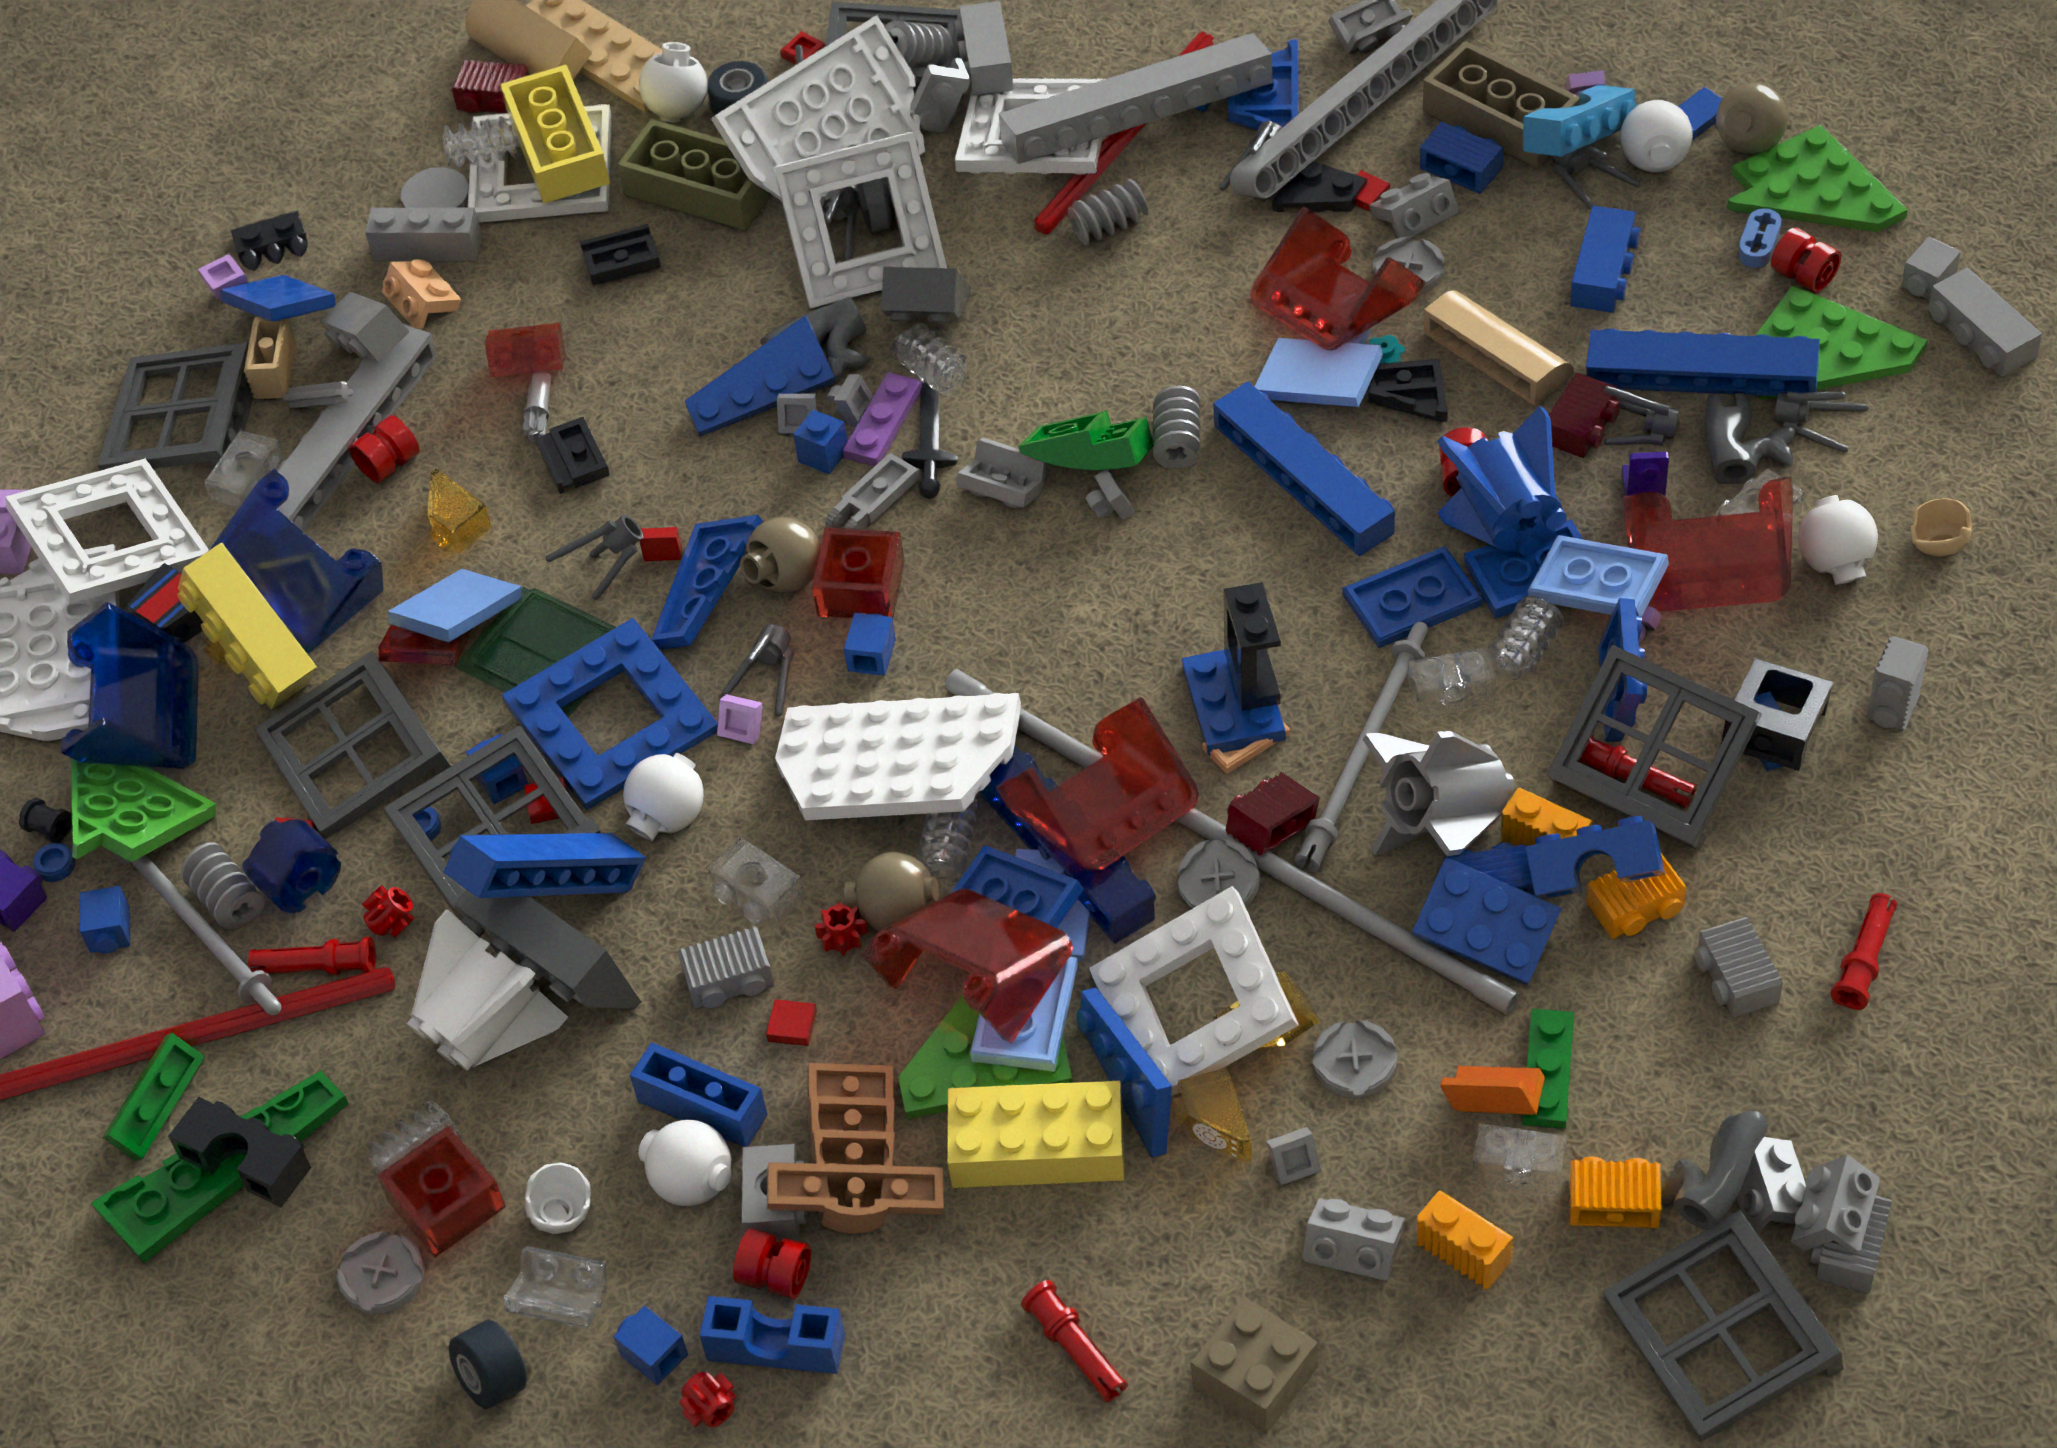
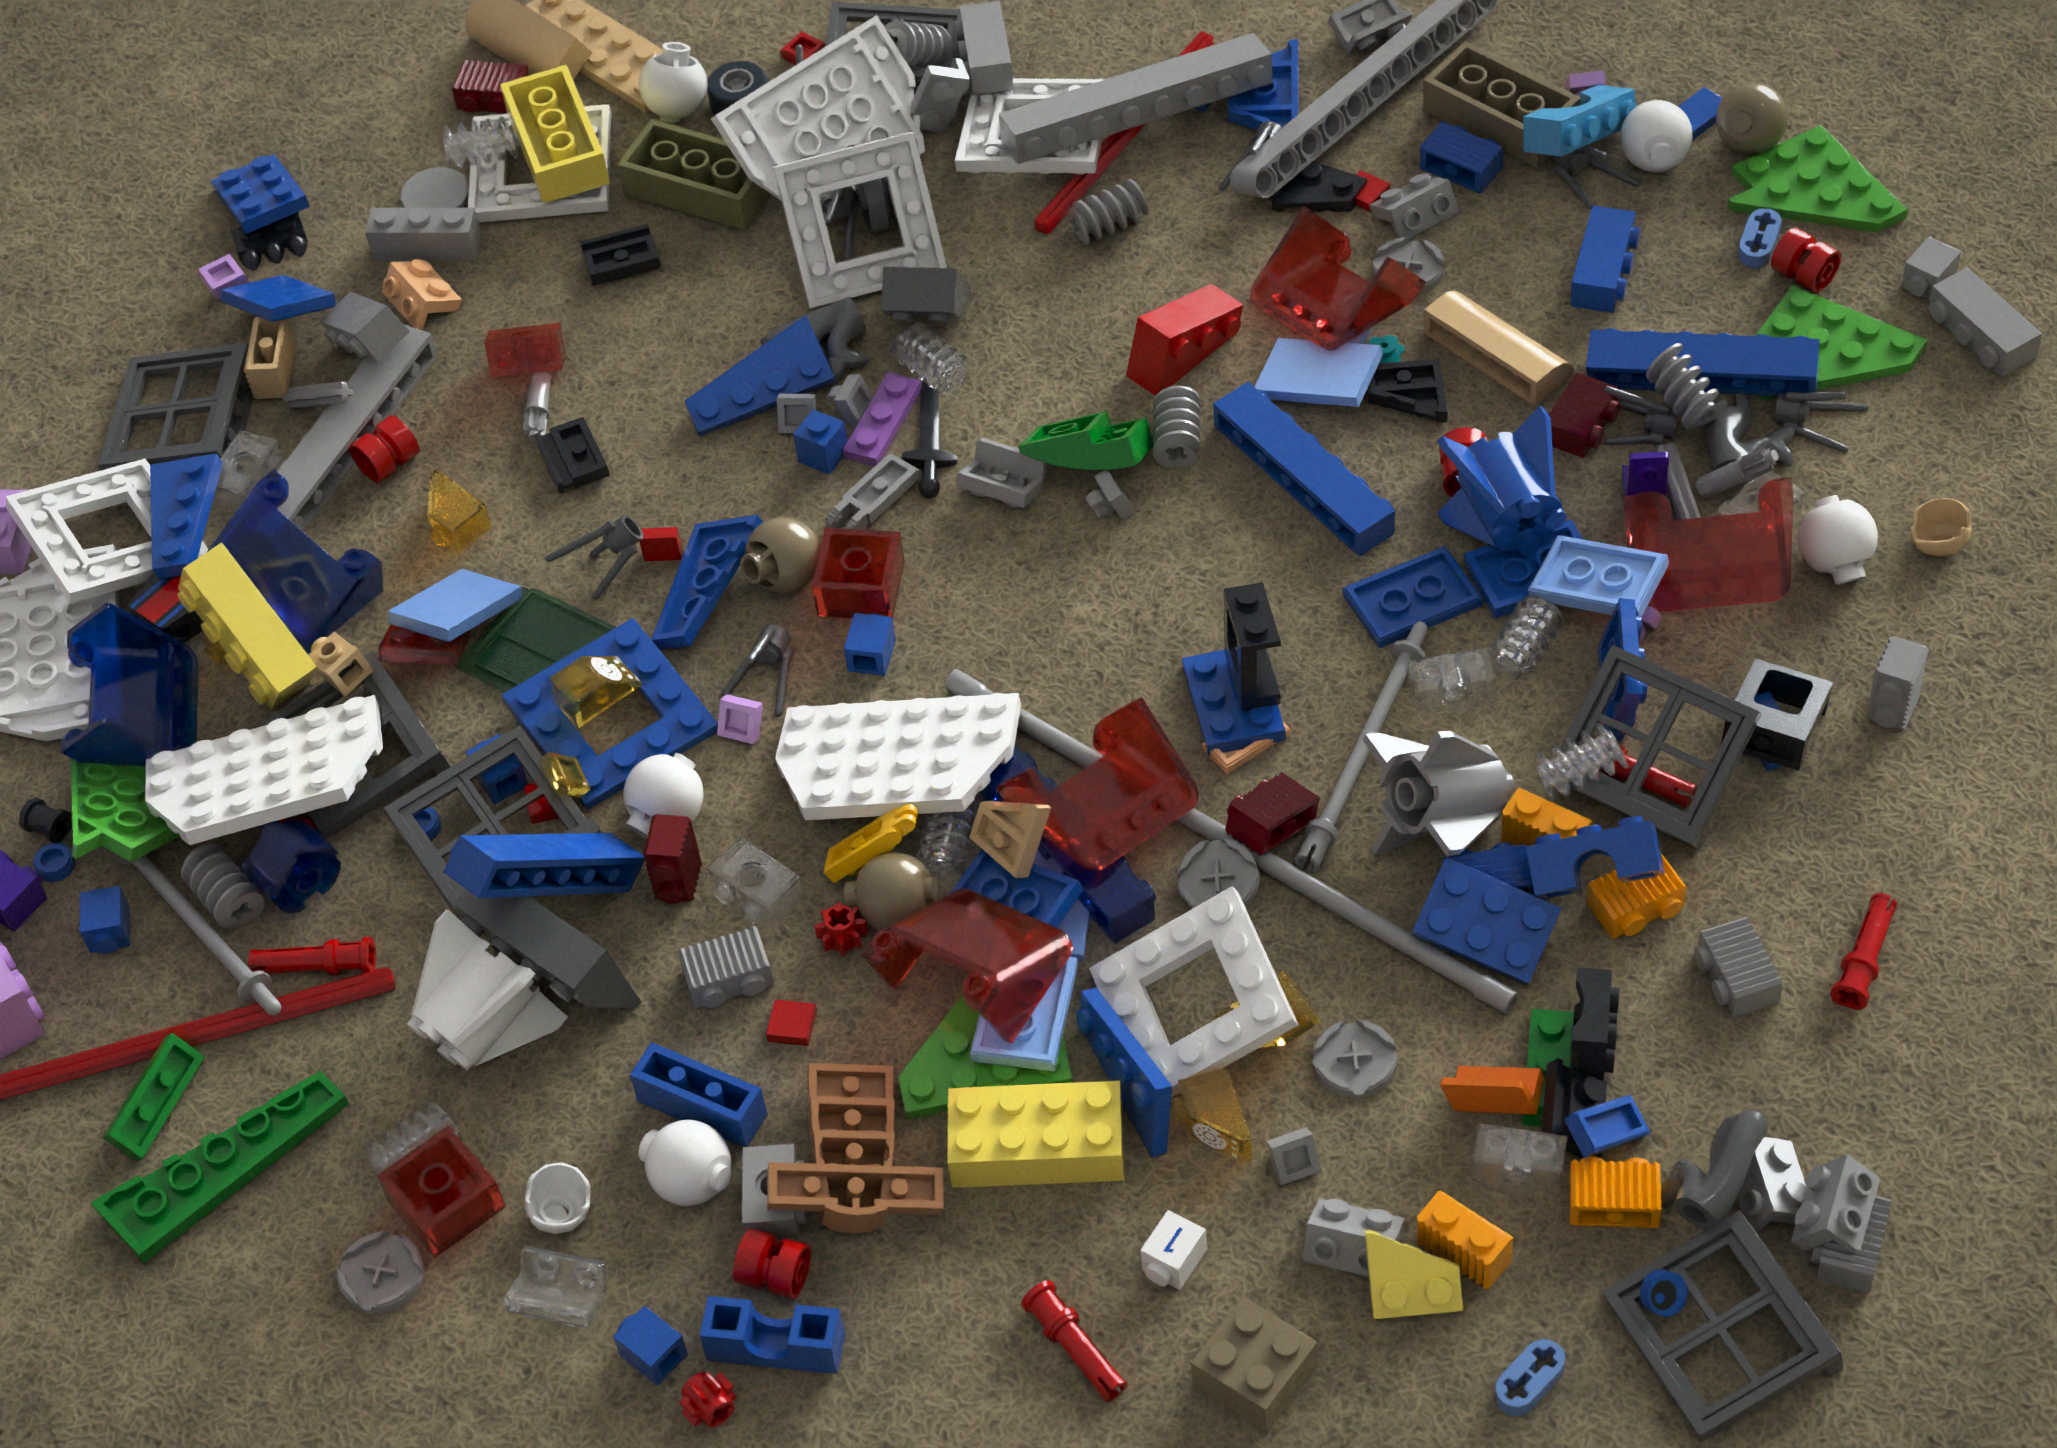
black arch [168,1097,311,1208] -> none
red gear [362,885,414,938] -> none
black wheel [448,1319,527,1409] -> none
none -> white plate [145,695,383,845]
none -> blue wing [150,453,223,579]
none -> blue plate [211,154,310,234]
none -> tan brick [309,631,374,697]
none -> clear yellow tile [539,752,590,797]
none -> clear yellow slope [550,656,641,728]
none -> dark red brick [643,814,702,904]
none -> yellow hinge [823,804,918,883]
none -> tan wing [969,801,1051,878]
none -> red wedge [1126,284,1244,396]
none -> white brick [1140,1210,1207,1290]
none -> light yellow wing [1364,1230,1463,1319]
none -> medium blue beam [1495,1339,1565,1416]
none -> clear piece [1536,723,1629,802]
none -> black plate [1541,1058,1607,1158]
none -> blue tile [1564,1095,1651,1158]
none -> black brick [1570,967,1620,1080]
none -> blue tile [1640,1269,1687,1317]
none -> light grey piece [1646,343,1727,429]
none -> light grey axle [1657,442,1703,537]
none -> light grey piece [1695,447,1779,498]

